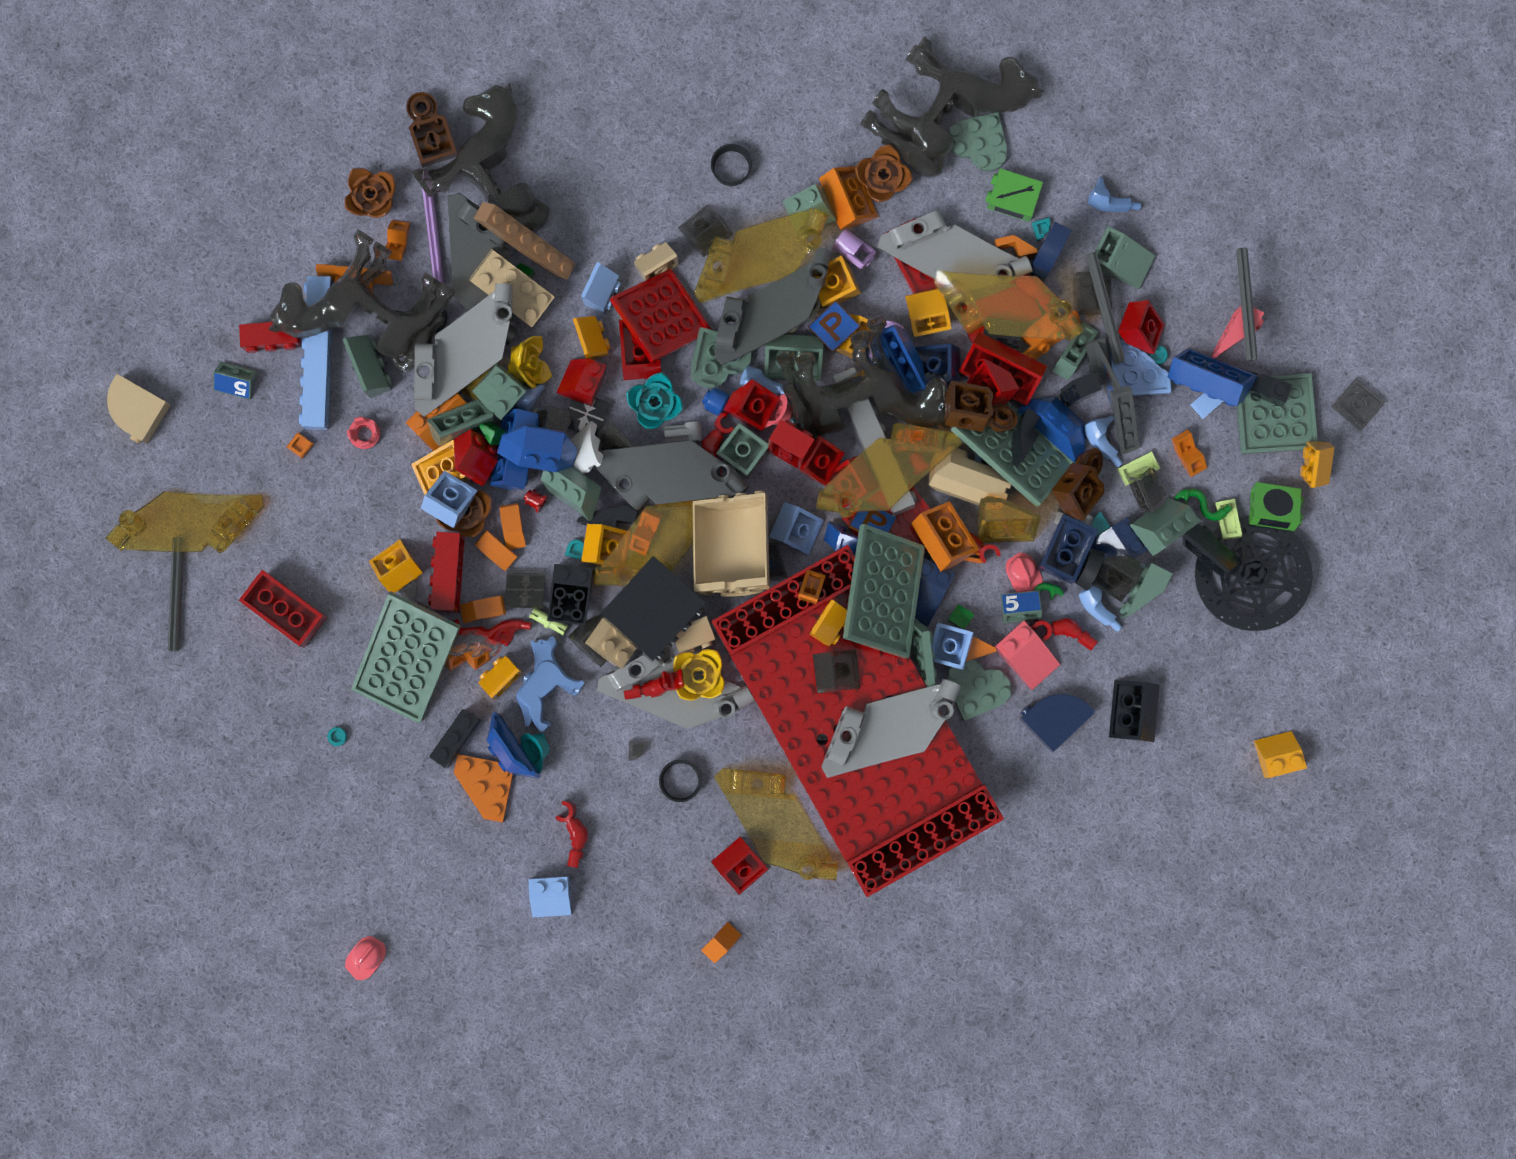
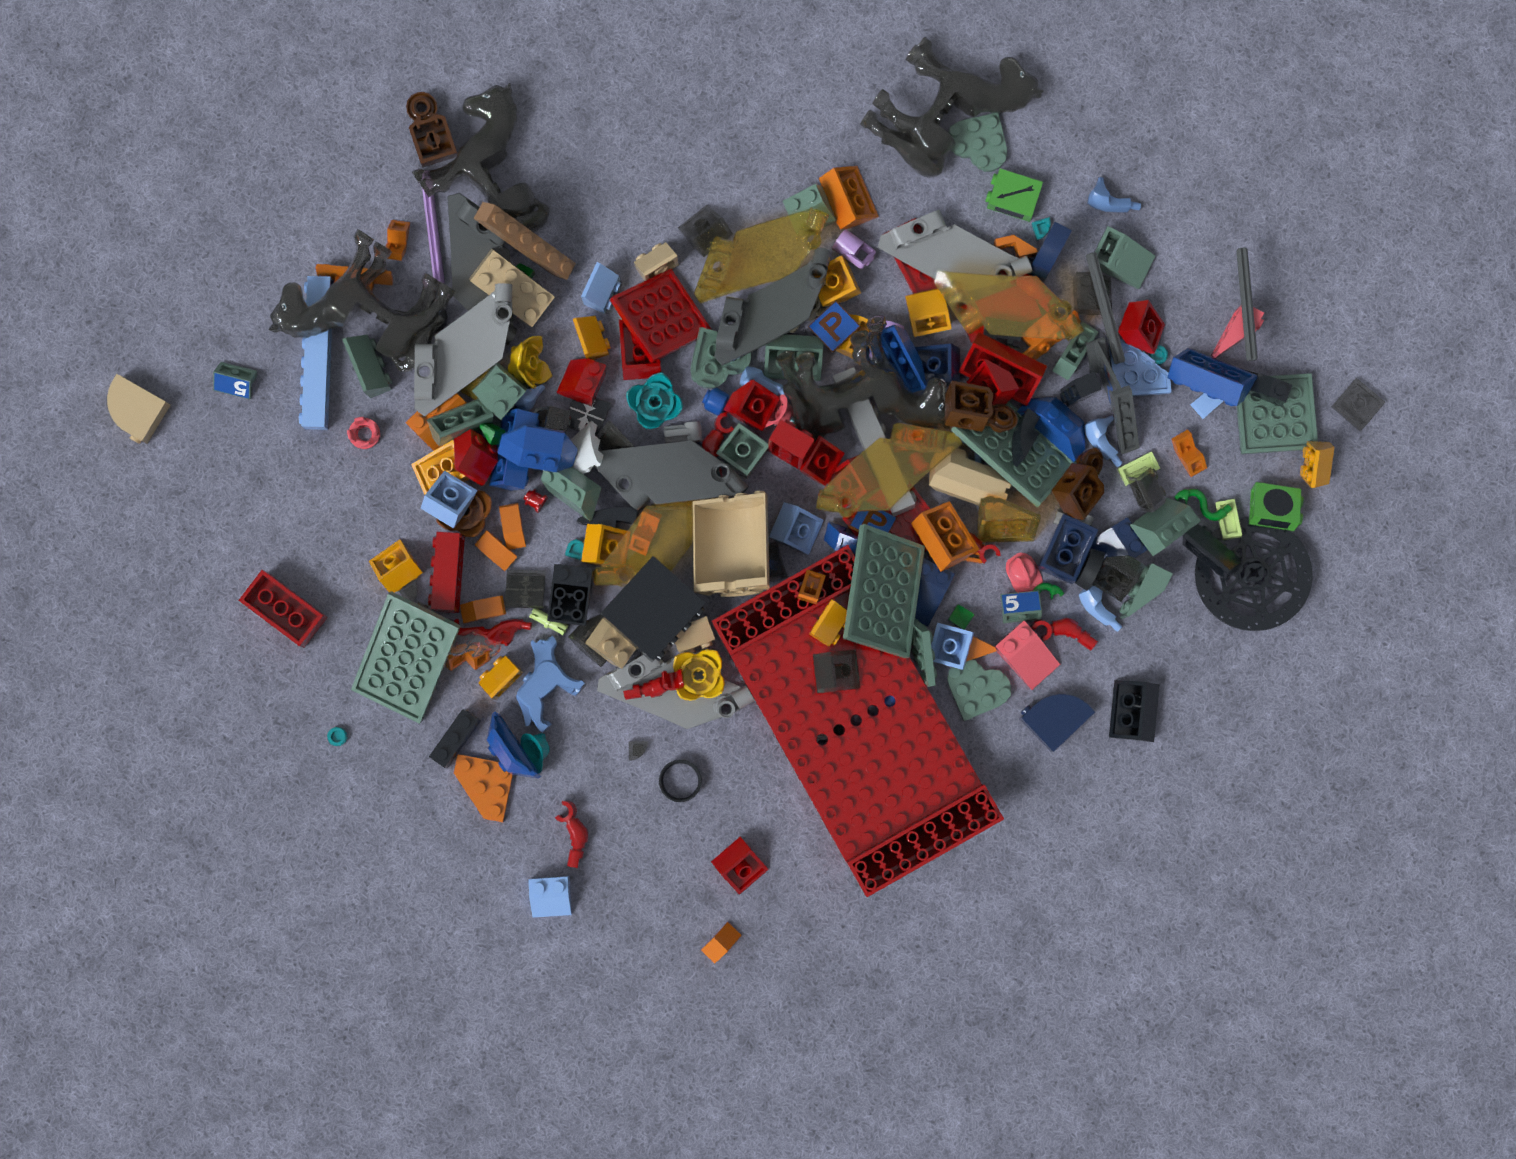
clear yellow panel [105,491,264,553] -> none
dark grey axle [168,537,184,652] -> none
red brick [239,320,301,353] -> none
orange tile [287,432,314,459] -> none
dark orange brick [344,168,396,218] -> none
coral piece [345,936,386,980] -> none
black tyre [711,144,752,186] -> none
clear yellow panel [714,768,838,881] -> none
light grey panel [821,680,961,778] -> none
dark orange brick [855,144,913,202] -> none
teal tile [1092,512,1111,537] -> none
light orange slope [1254,731,1307,778] -> none

